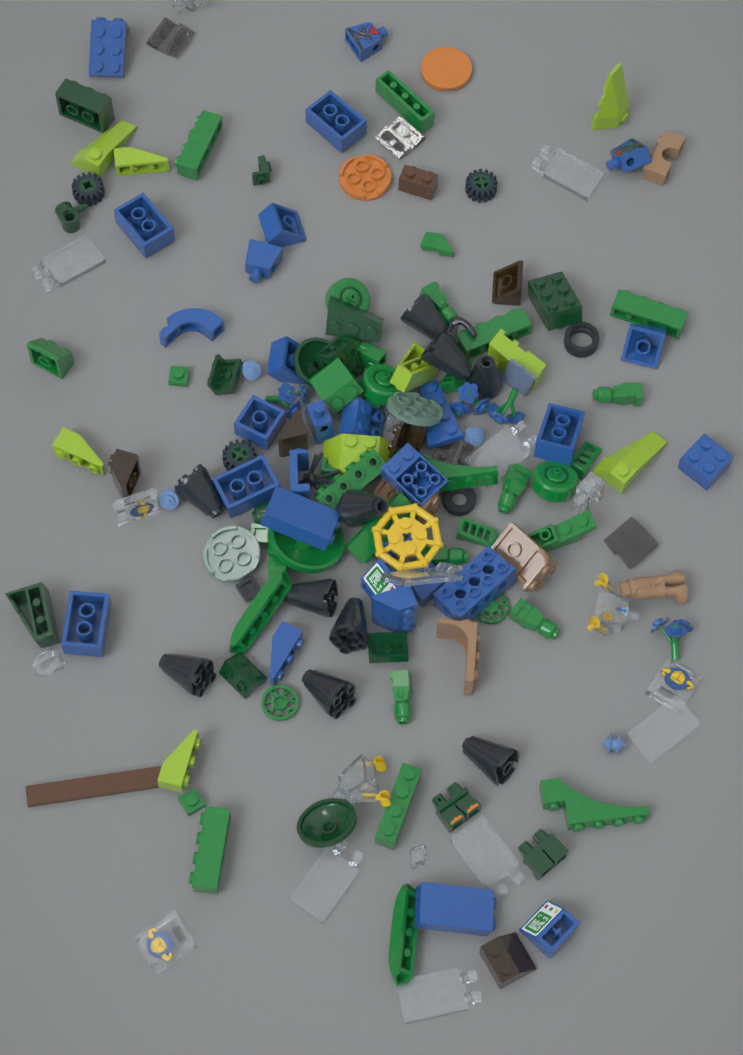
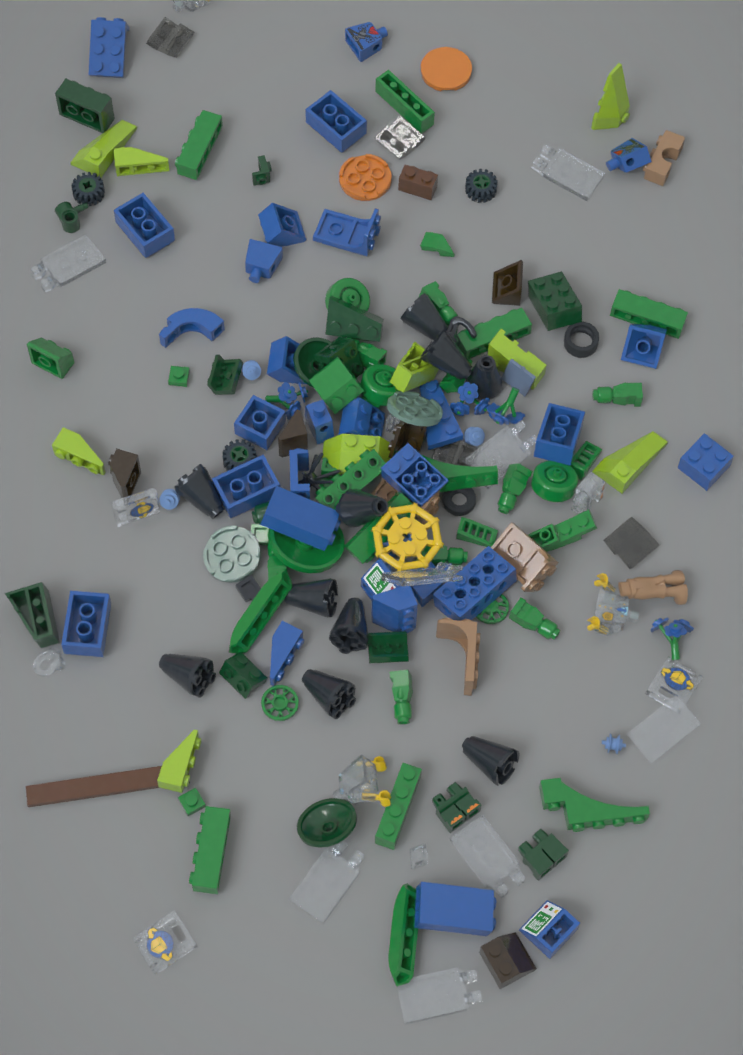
none -> blue bracket [313,208,381,256]

